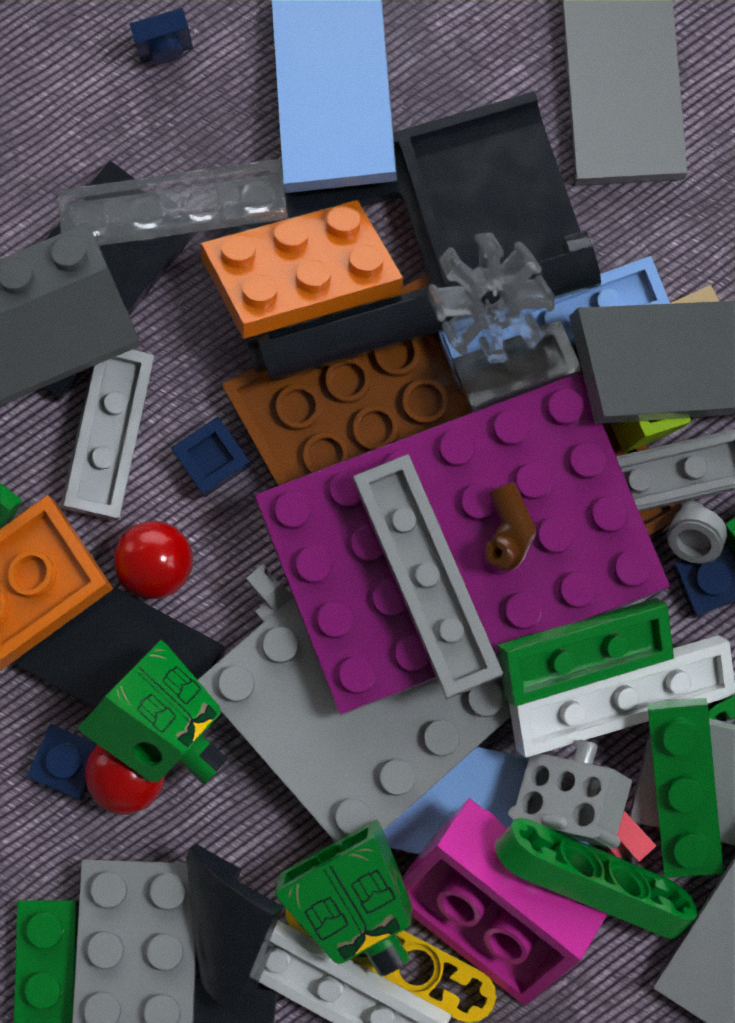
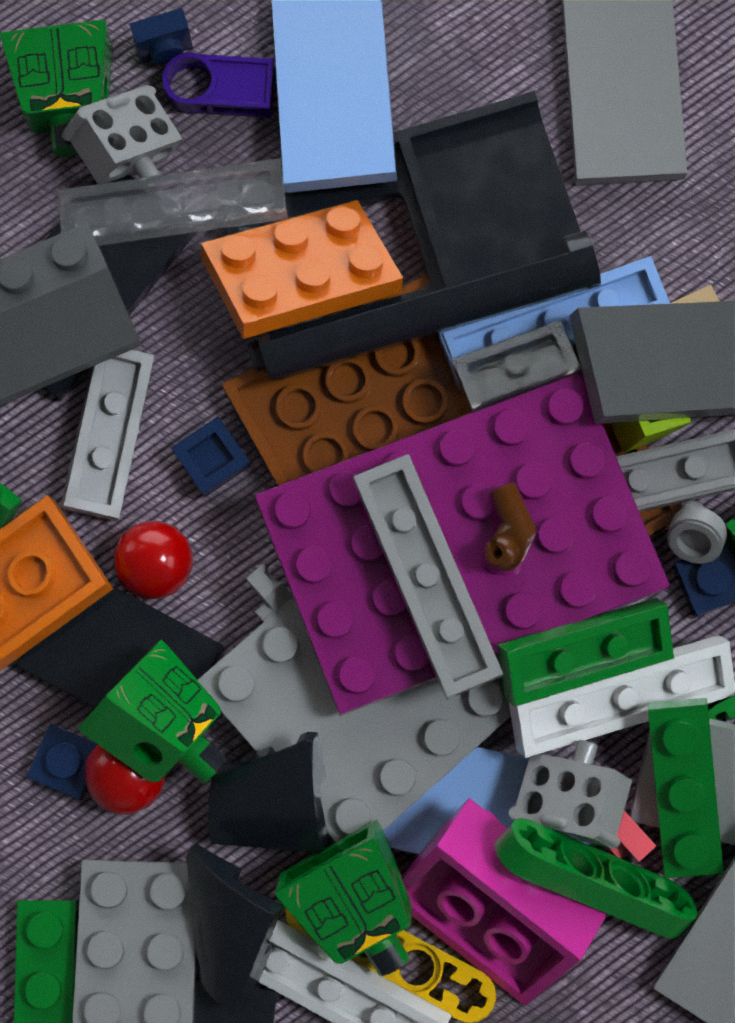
clear gear [428,233,554,363] -> none
none -> green torso [0,19,113,157]
none -> light grey piece [62,85,183,186]
none -> dark purple piece [162,52,275,118]
none -> black slope [208,732,329,853]

